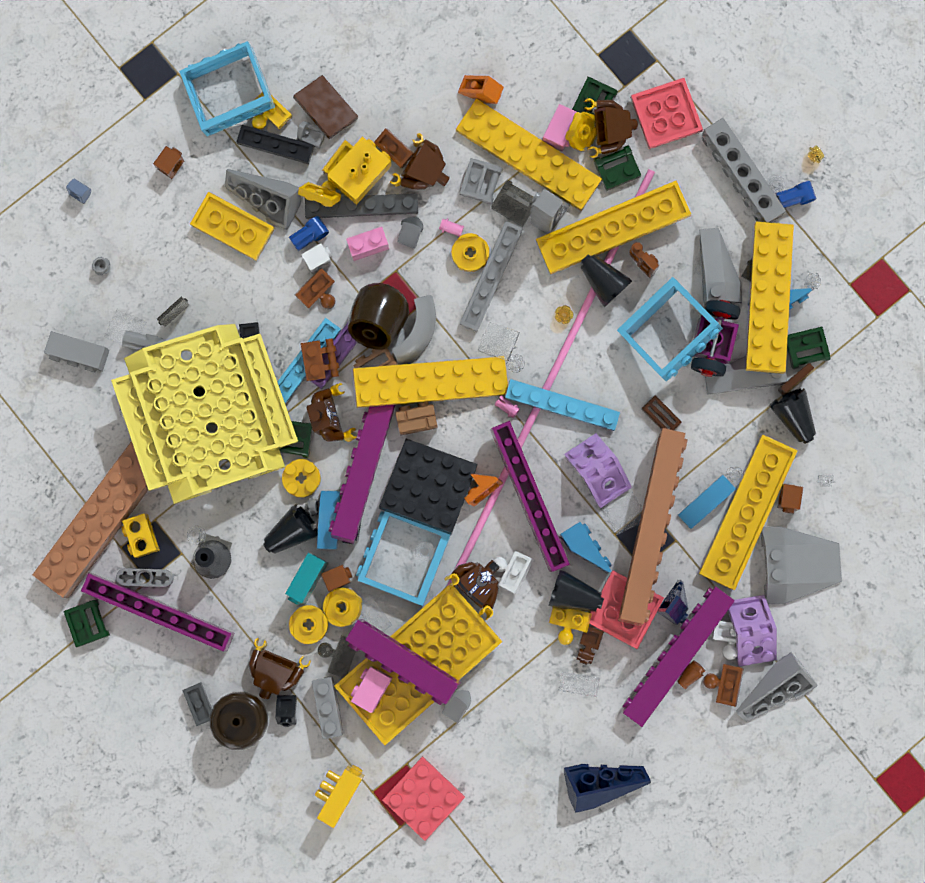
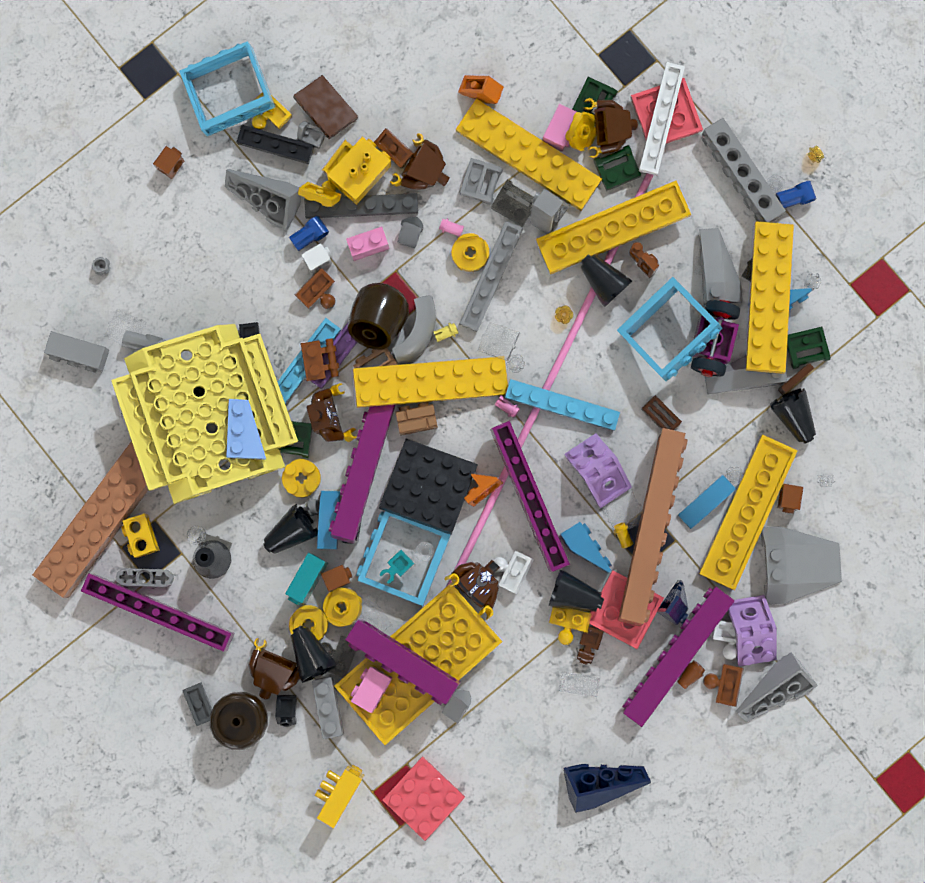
dark green plate [63,599,110,648] -> none
sand blue brick [66,179,91,204] -> none
clear smoke piece [157,296,189,327] -> none
yellow plate [190,192,275,261] -> none
none -> light blue wing [226,399,266,460]
none -> black cone [290,626,336,683]
none -> teal plate [379,550,415,584]
none -> light yellow pin [433,323,459,342]
none -> yellow pin [614,522,633,548]
none -> white plate [639,62,685,176]

